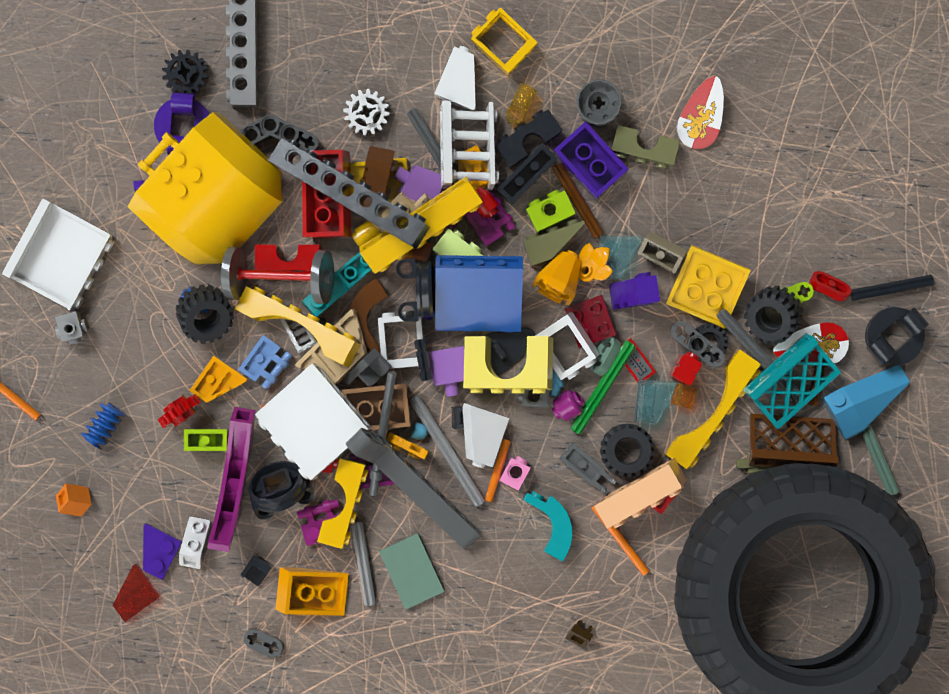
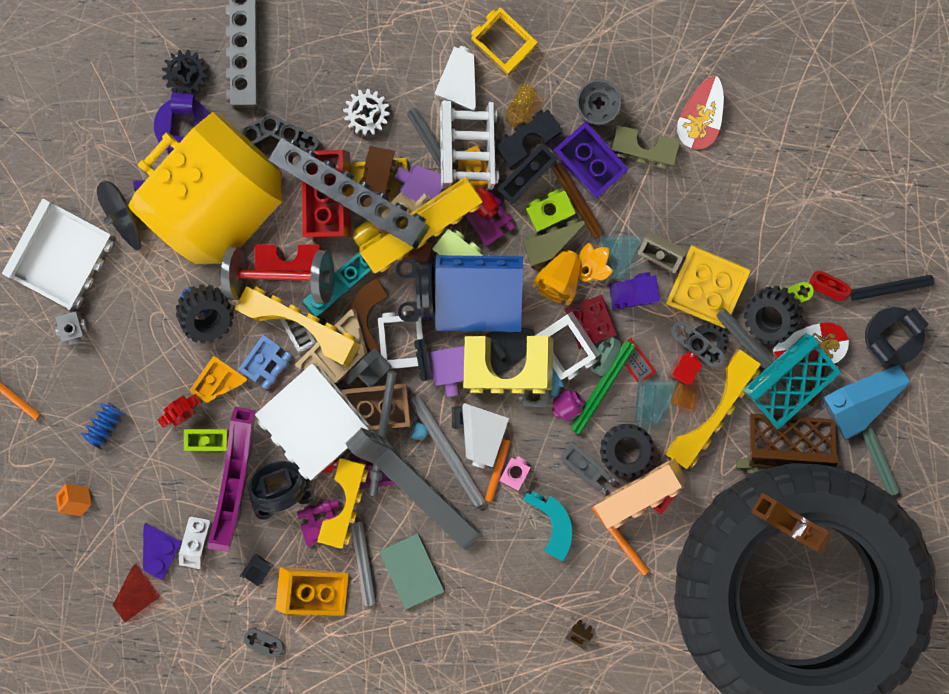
light orange wing [386,432,429,460] -> none
none -> black shield [97,181,142,250]
none -> reddish brown arch [751,493,833,554]

